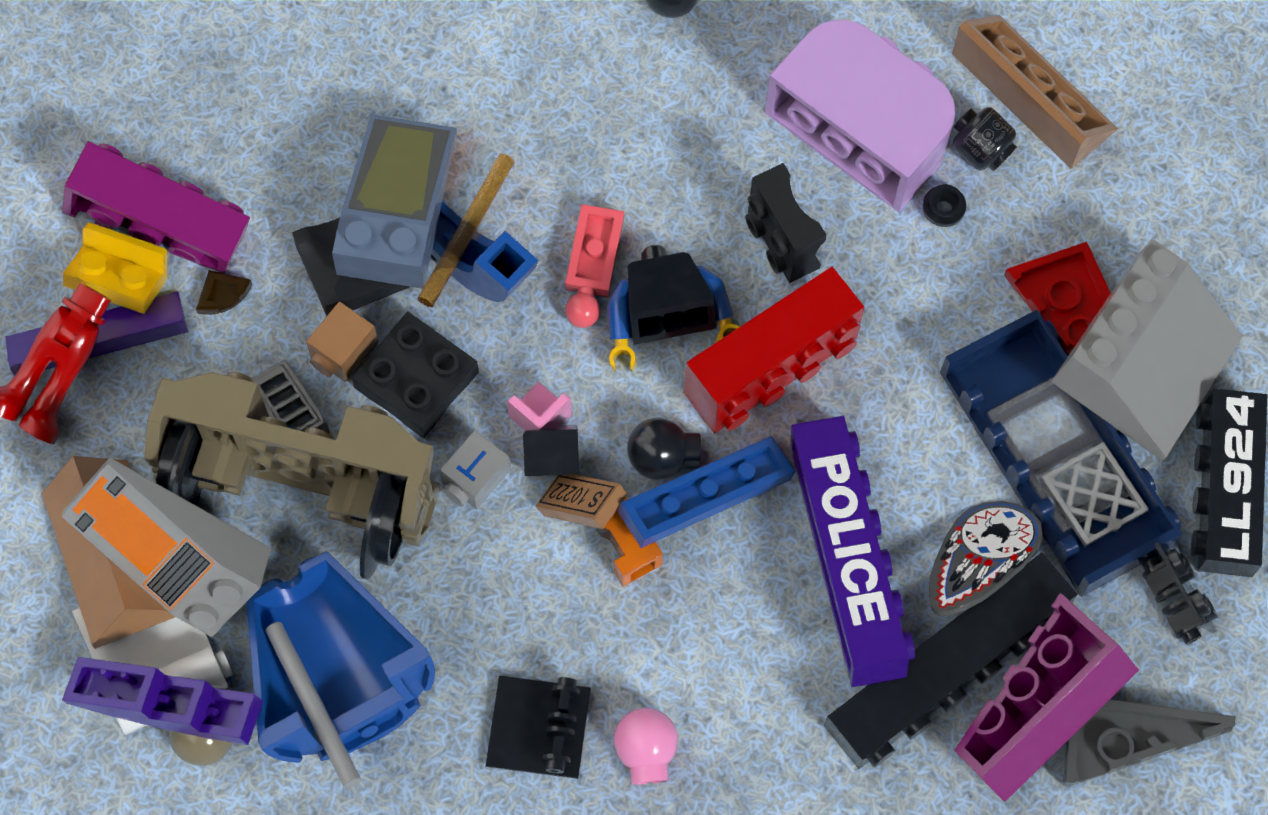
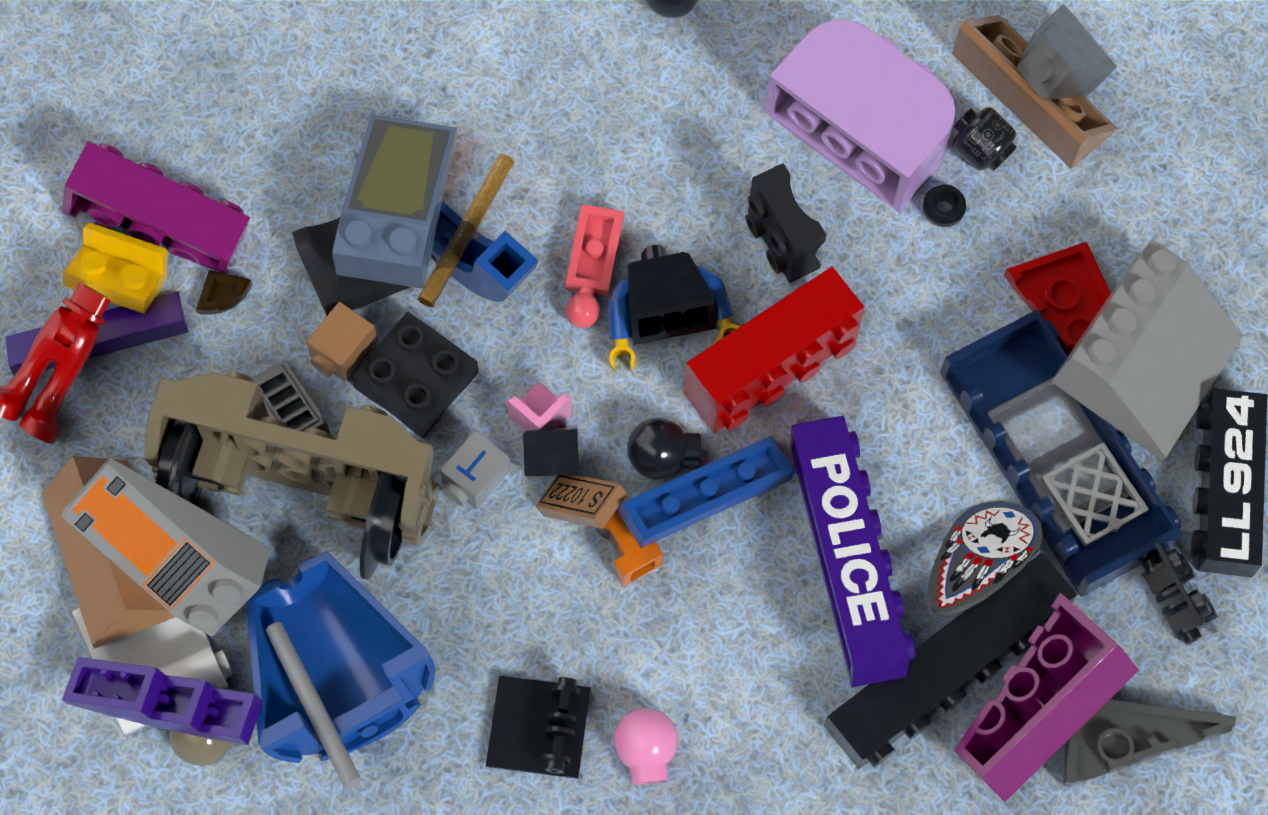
none -> flat silver slope [1016,5,1117,100]

